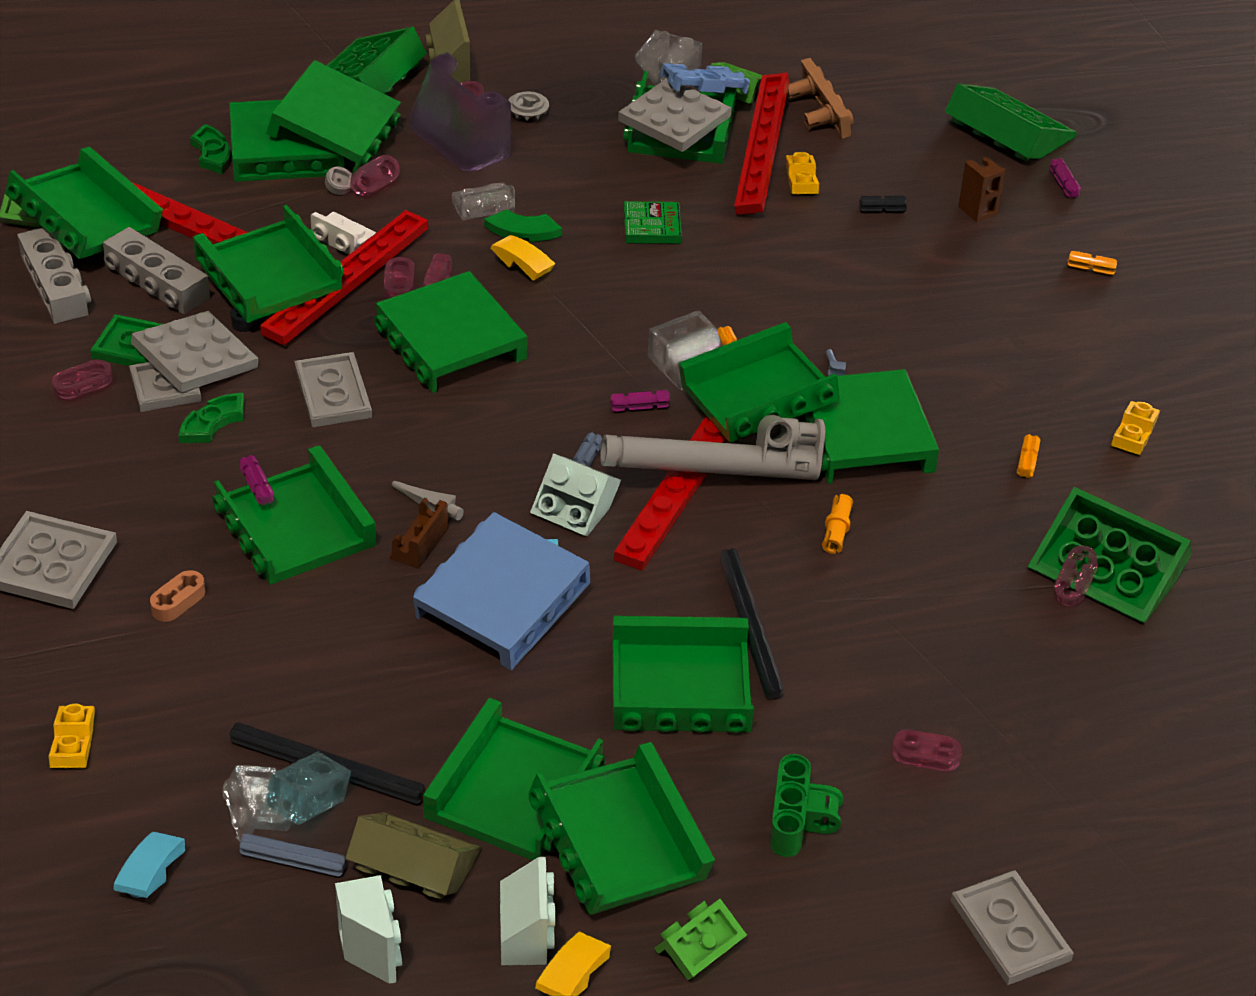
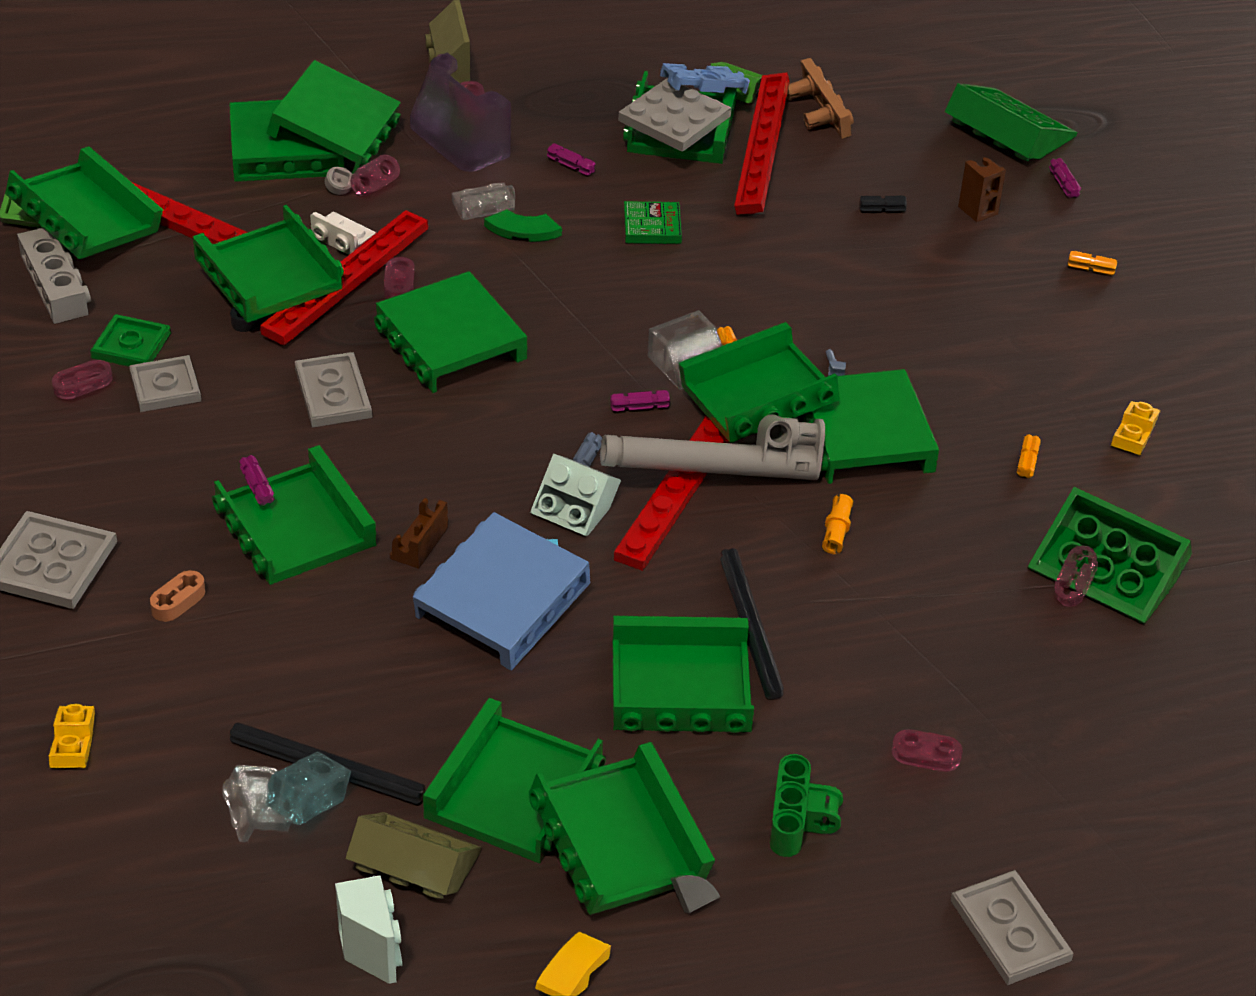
light grey brick [103,227,210,314] -> none
medium azure slope [114,832,185,898] -> none
light grey plate [131,311,258,392] -> none
green tile [178,393,244,443] -> none
green tile [190,124,231,175] -> none
sand blue axle [239,833,346,877] -> none
green slope [326,26,427,94] -> none
light grey piece [392,481,464,520] -> none
clear pink beam [423,253,452,287] -> none
yellow slope [491,235,555,280] -> none
light aqua slope [500,857,555,966] -> none
light grey gear [507,91,549,121] -> none
clear slope [635,30,703,86] -> none
bright green bracket [654,899,747,980] -> none
yellow slope [786,152,819,194] -> none
none -> magenta axle [547,143,595,176]
none -> dark grey tile [670,875,720,913]

